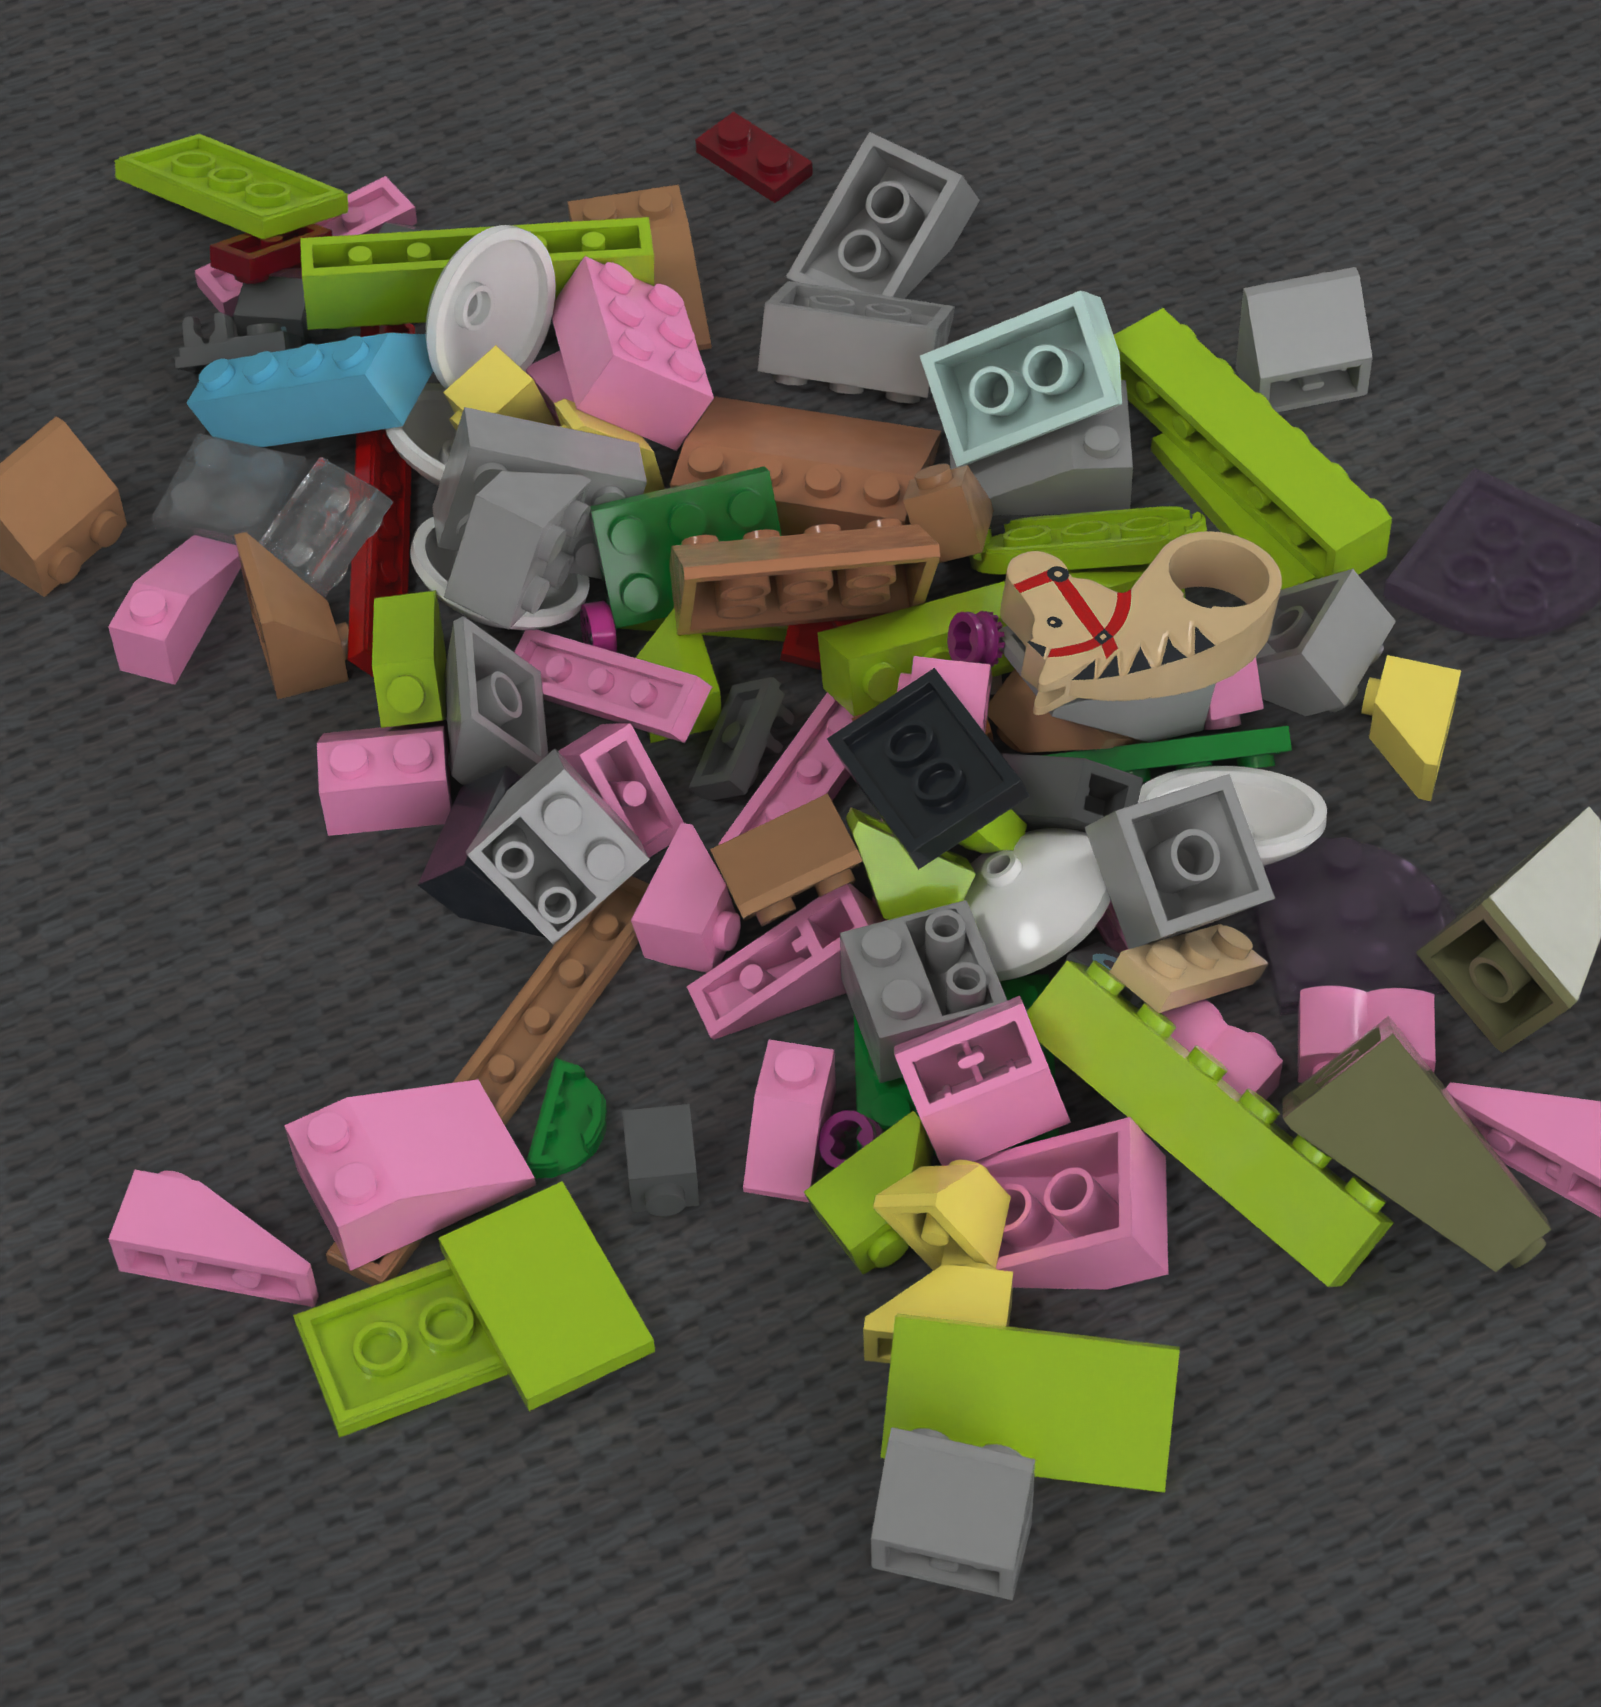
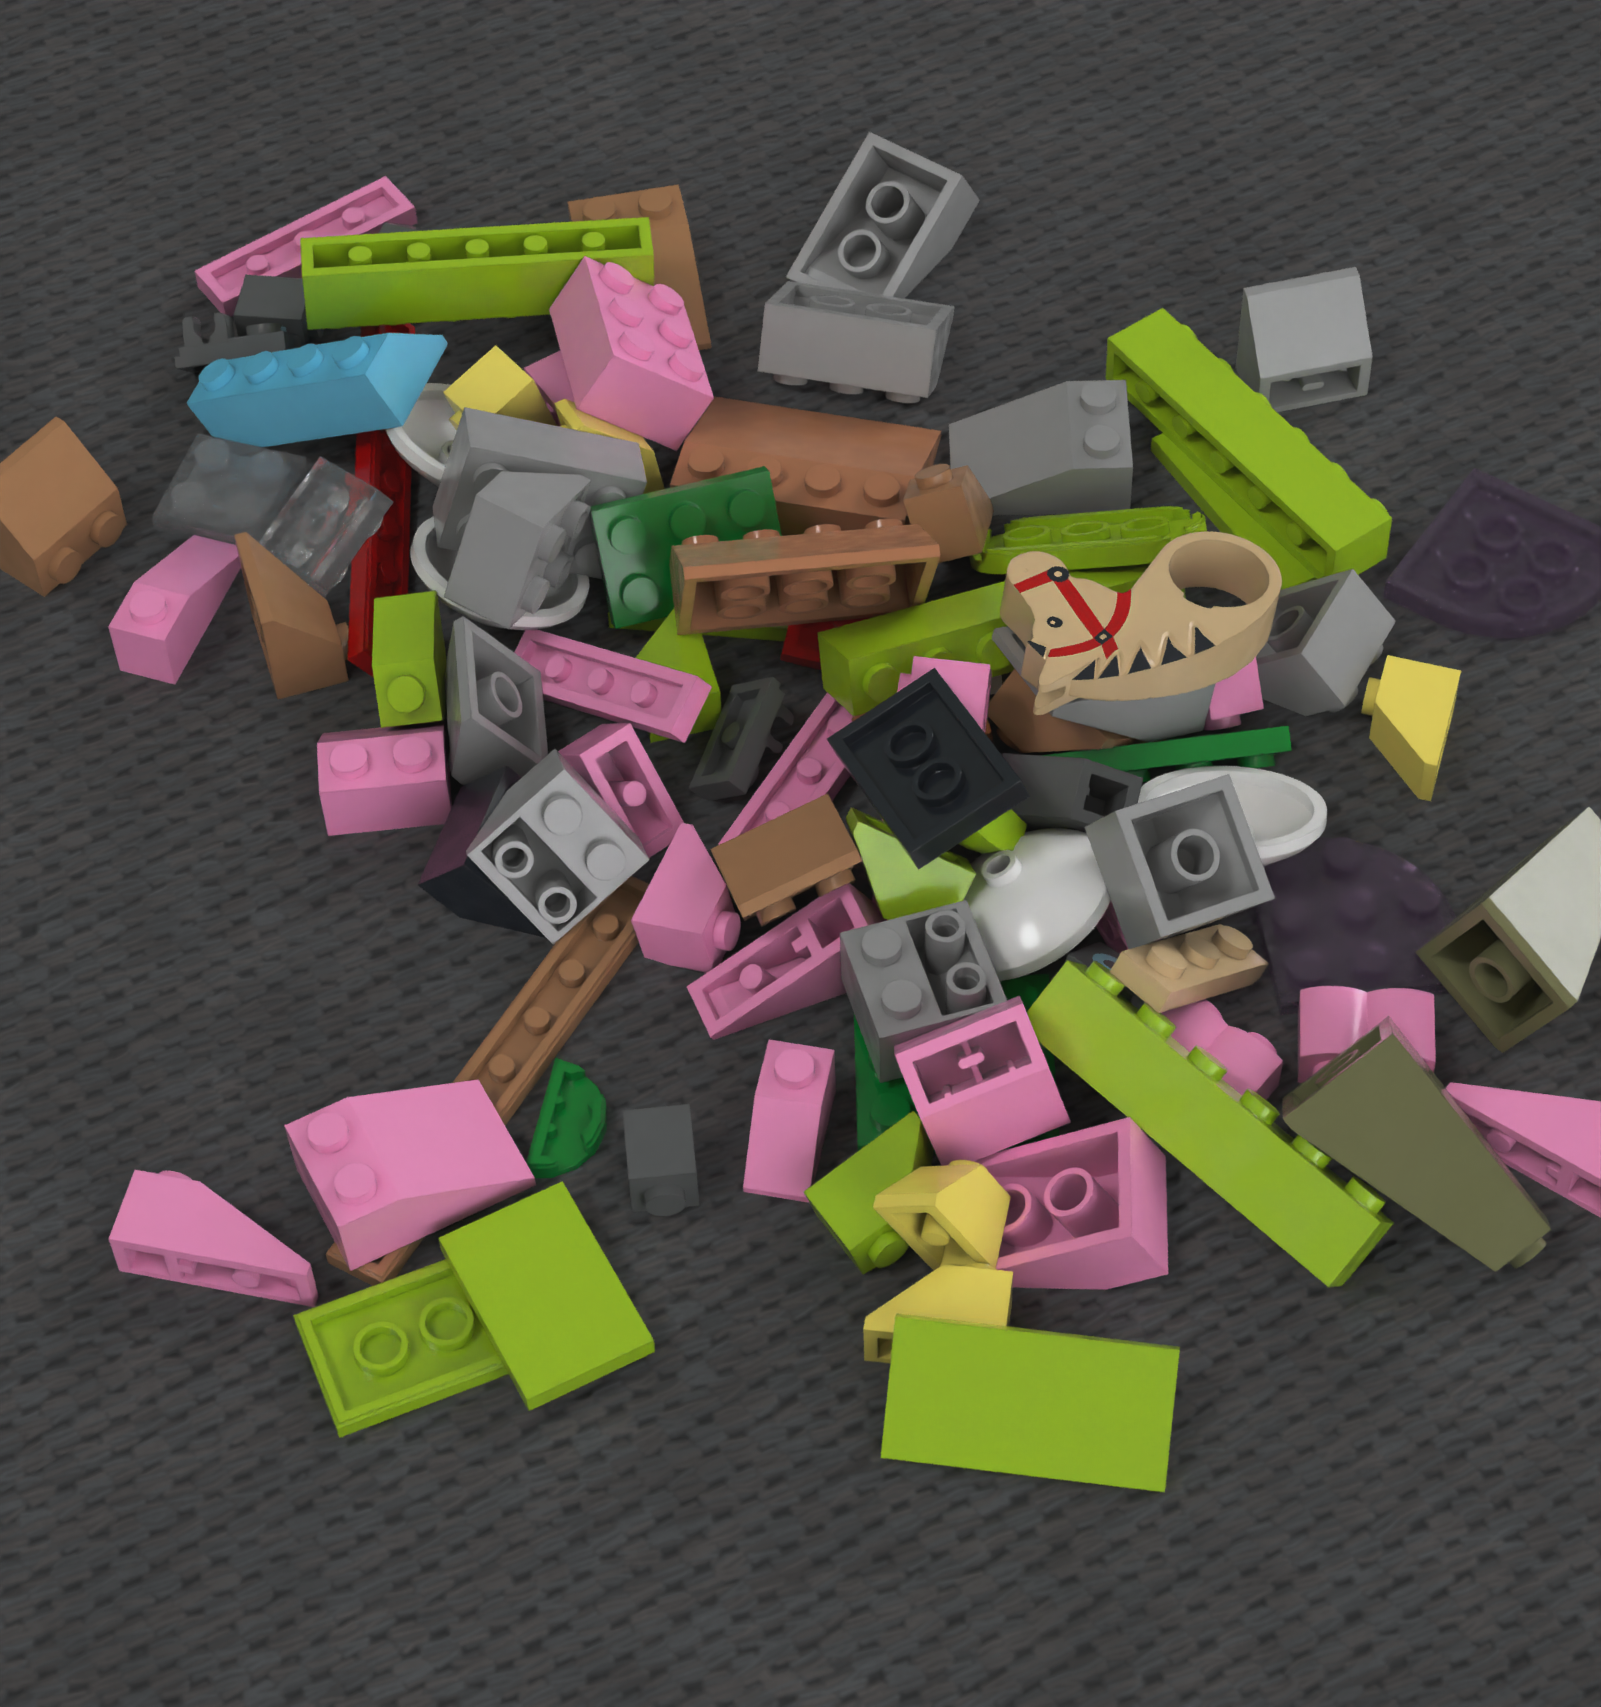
lime tile [115,134,348,240] -> none
dark red plate [209,224,332,284] -> none
white dish [426,225,556,389] -> none
dark pink tile [580,601,617,653] -> none
dark red plate [695,111,813,203] -> none
magenta bush [818,1110,885,1168] -> none
light grey slope [871,1427,1035,1600] -> none
light aqua slope [920,290,1122,467] -> none
magenta bush [947,611,1005,668] -> none

